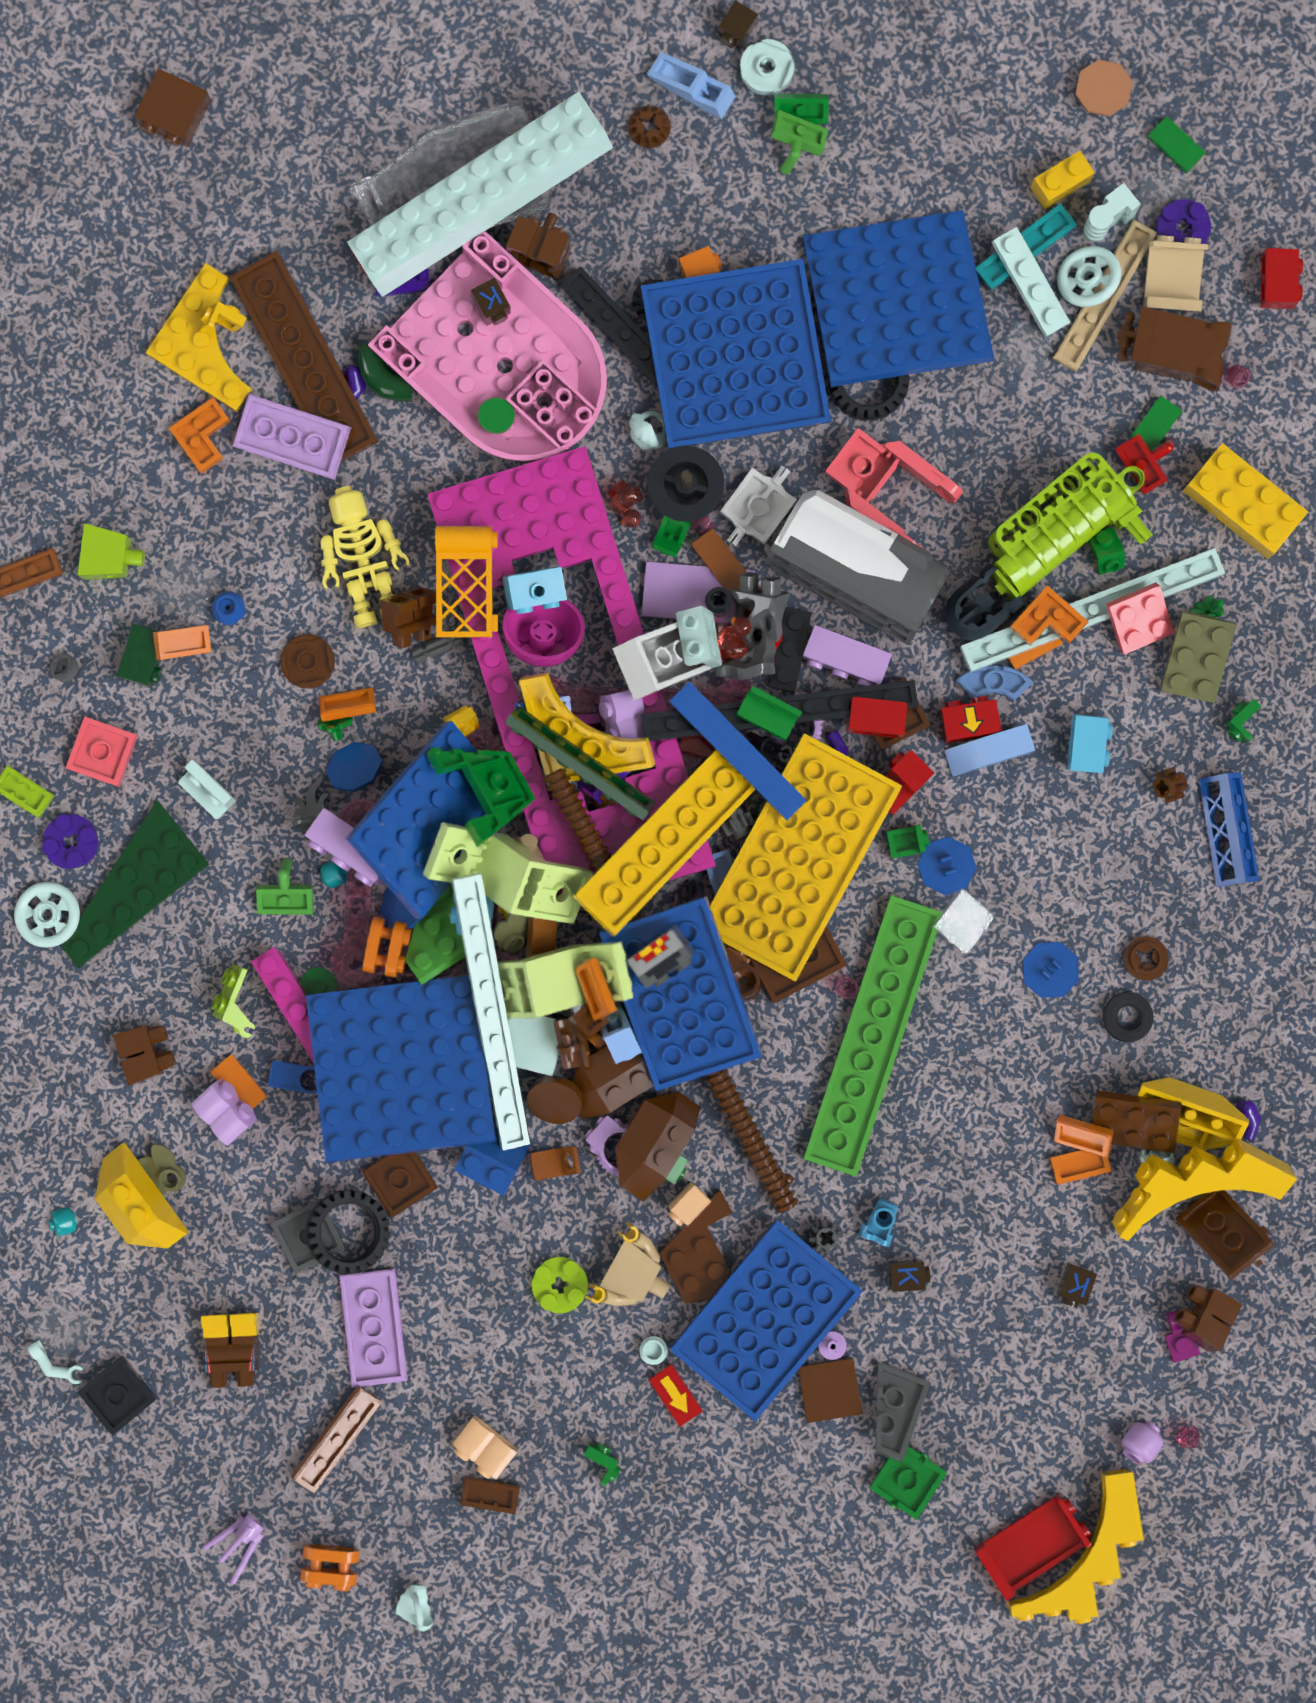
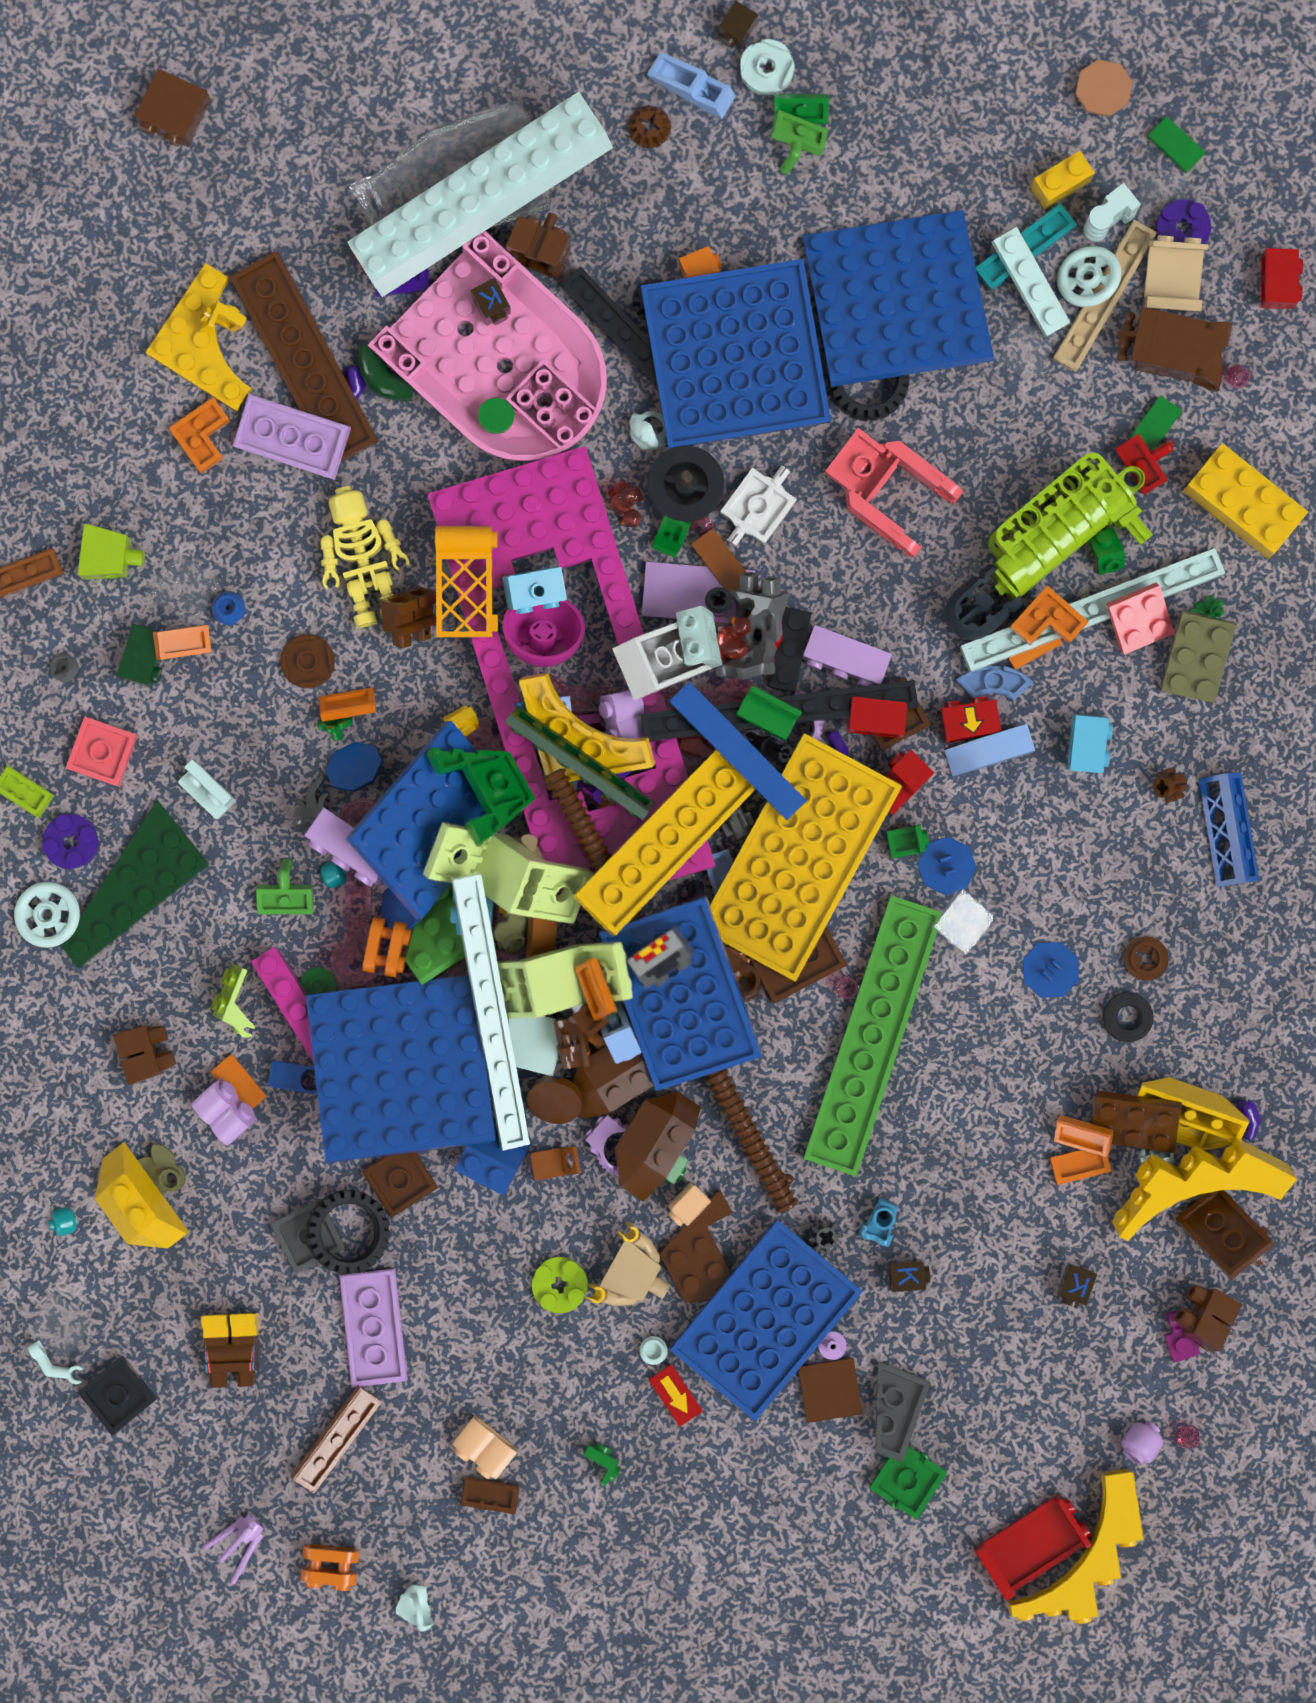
dark grey axle [411,637,465,663] -> none
piece [765,490,951,646] -> none
green bracket [1226,699,1262,744] -> none

